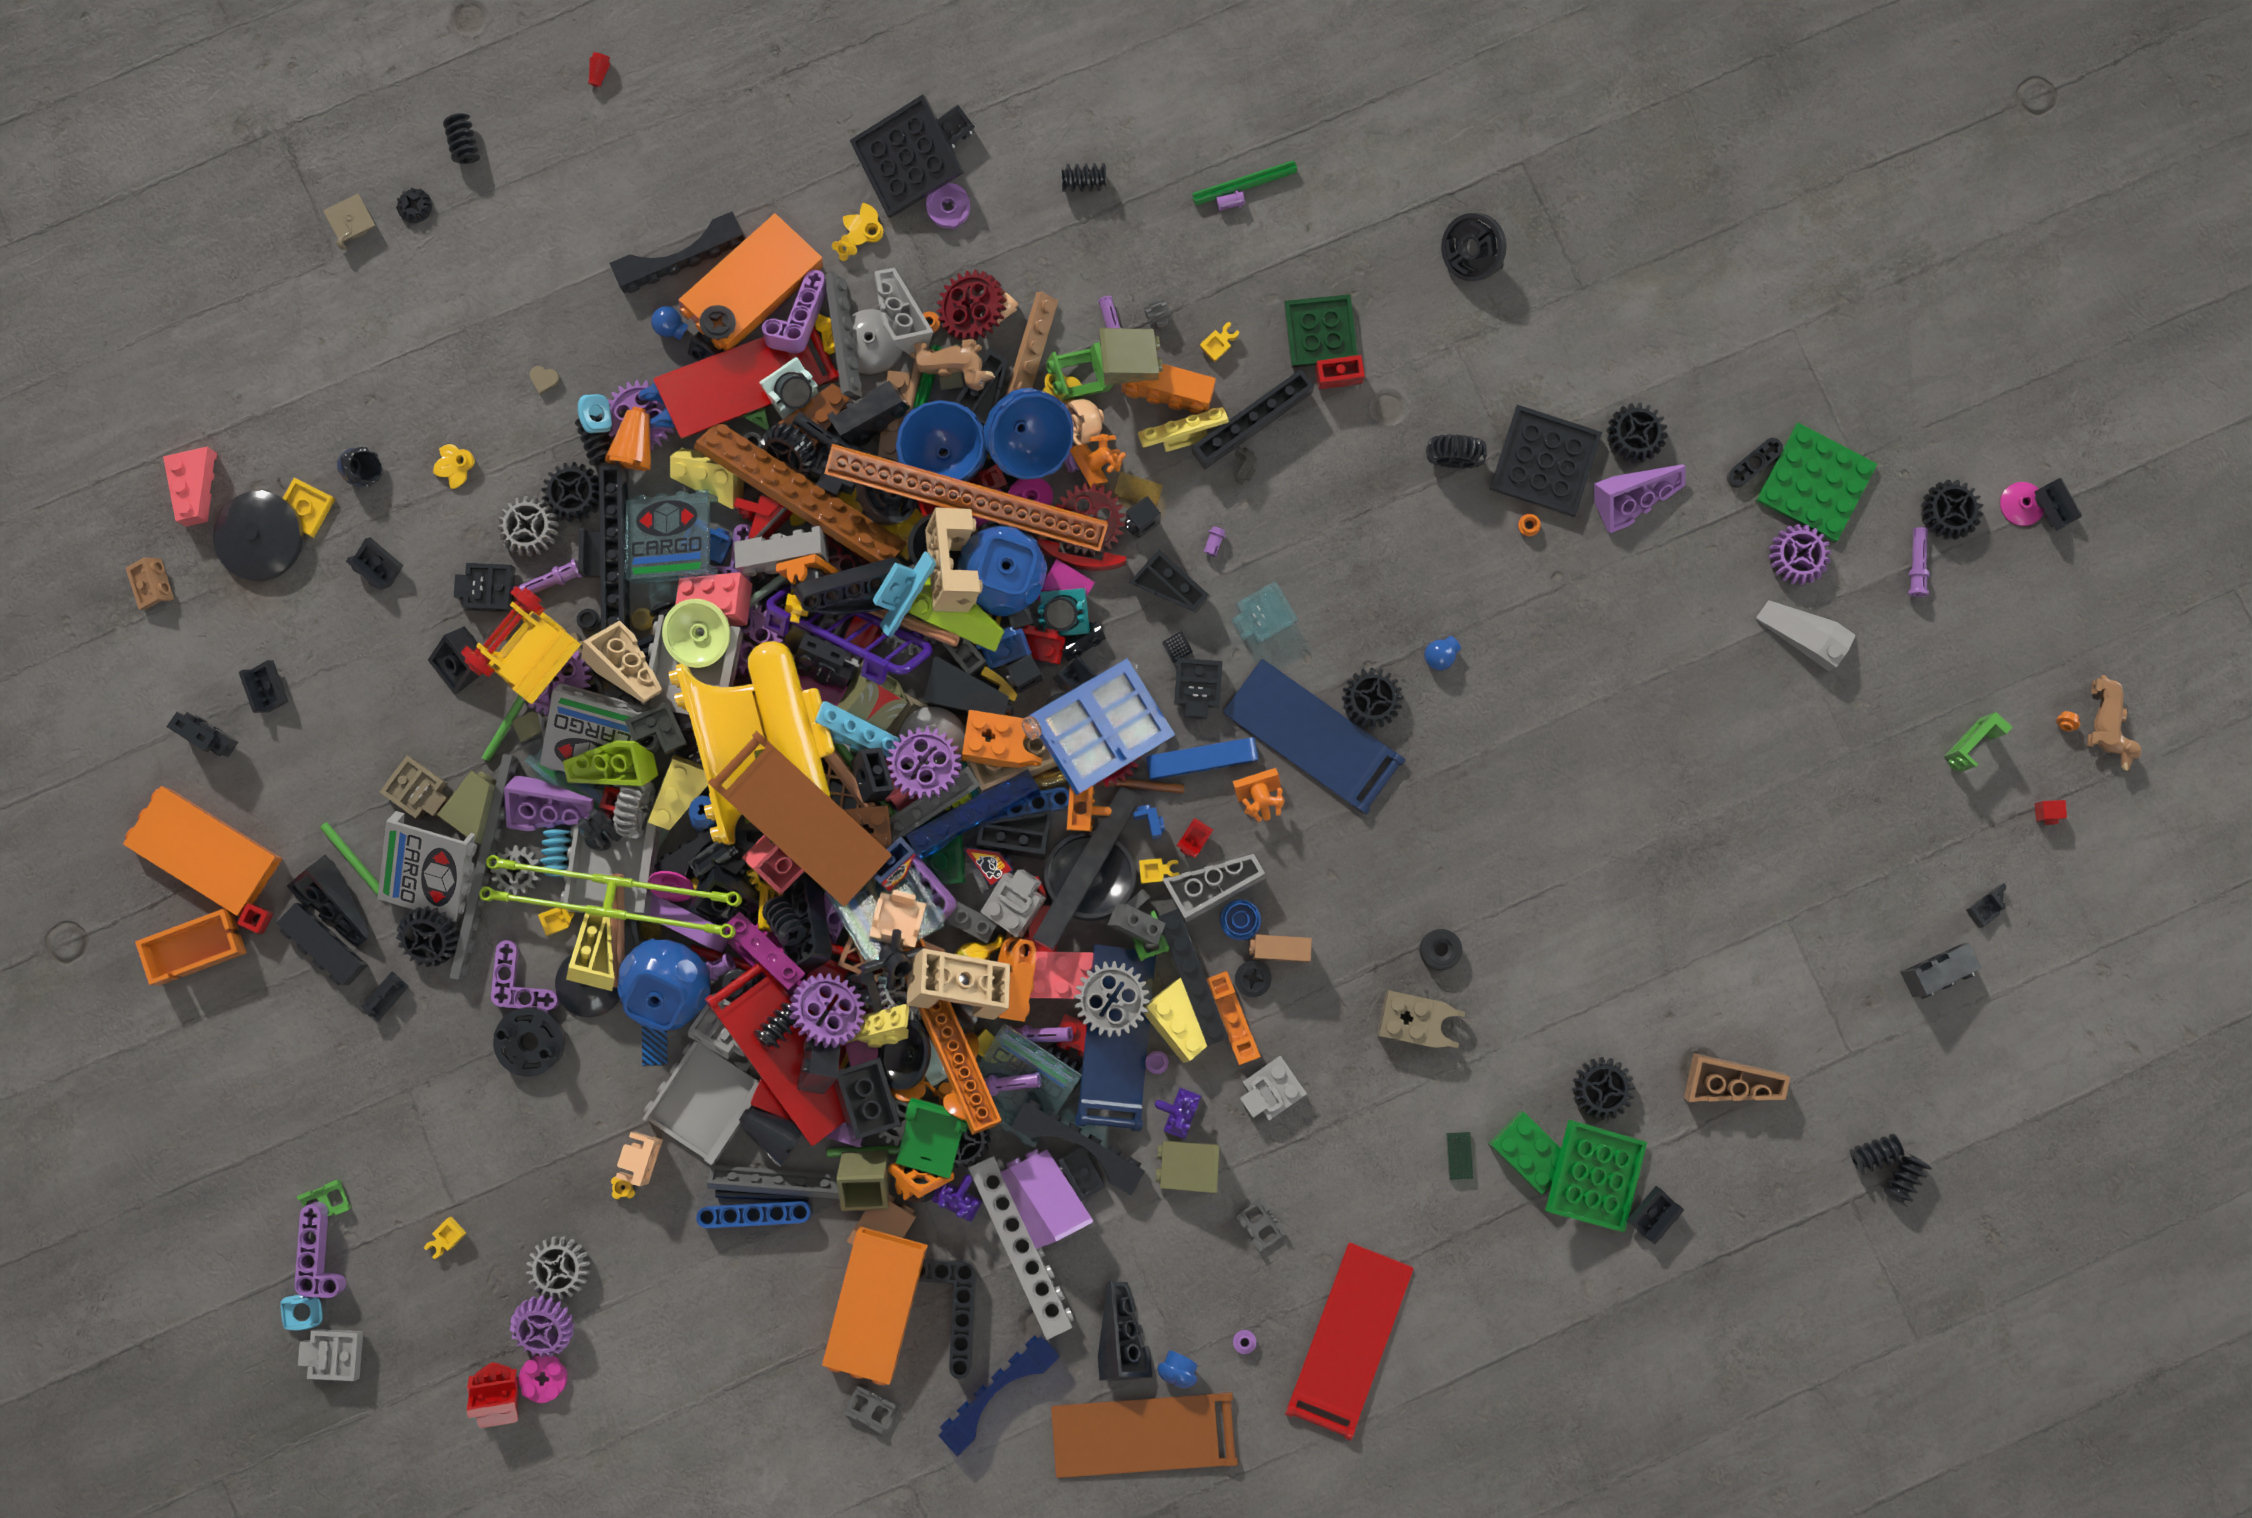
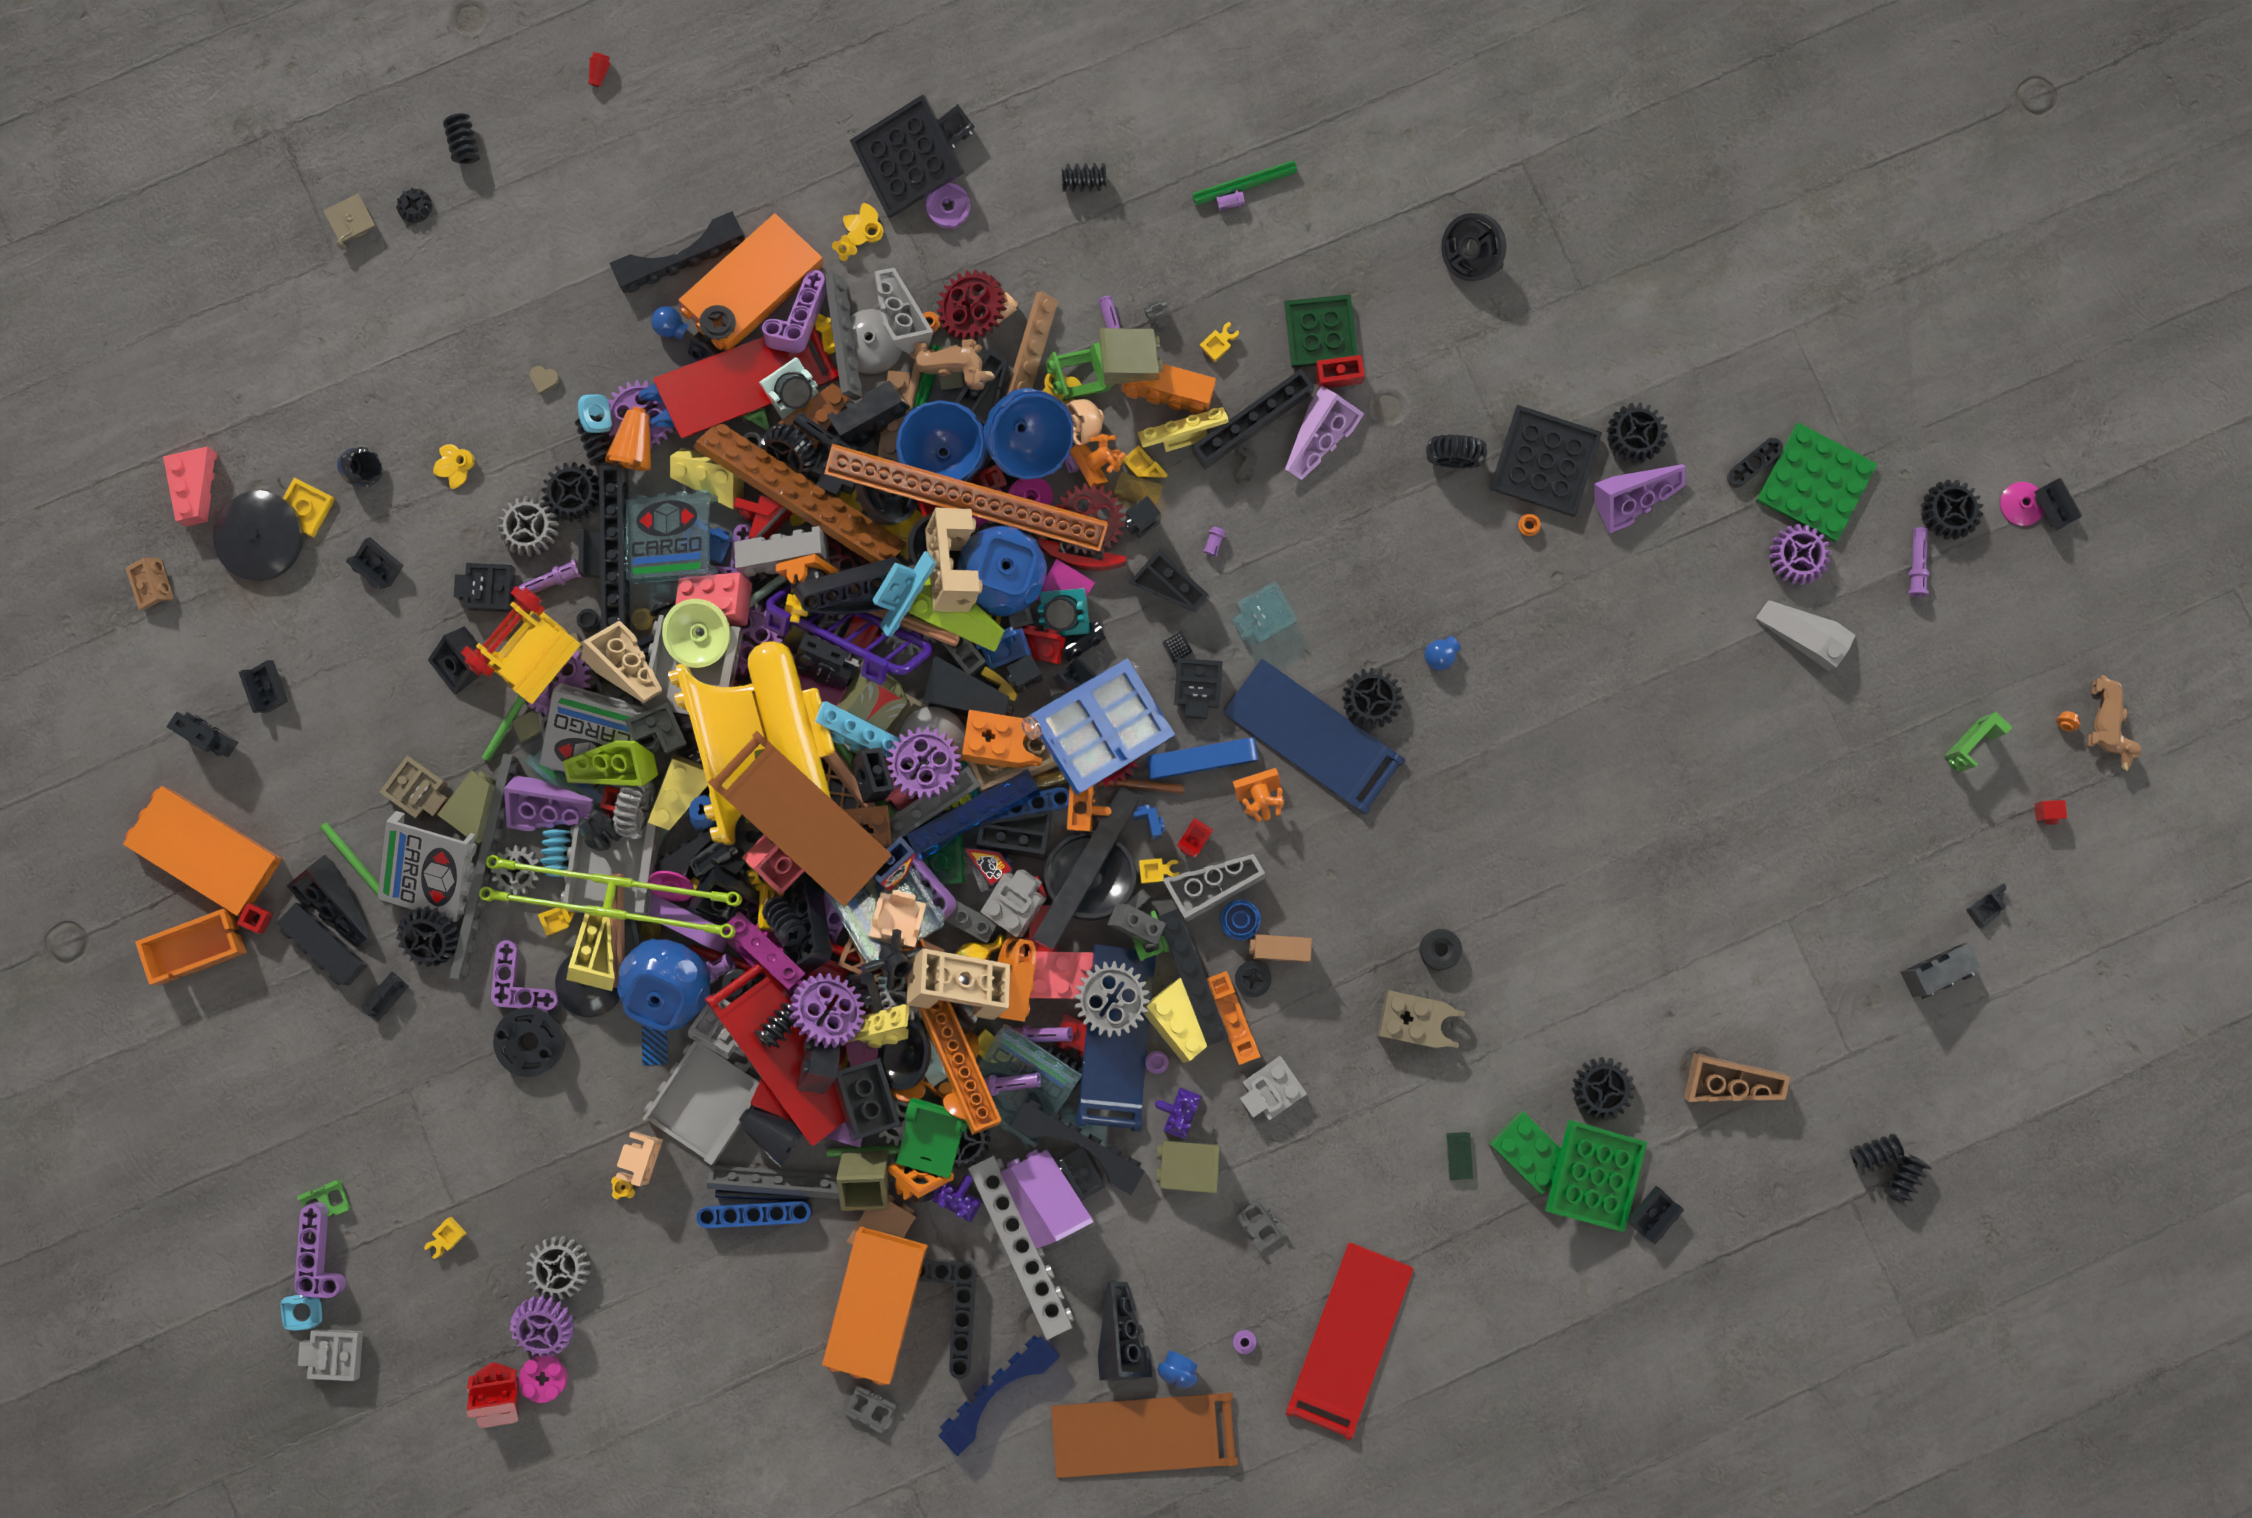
none -> yellow slope [1122,445,1168,478]
none -> lavender wedge [1285,385,1364,480]

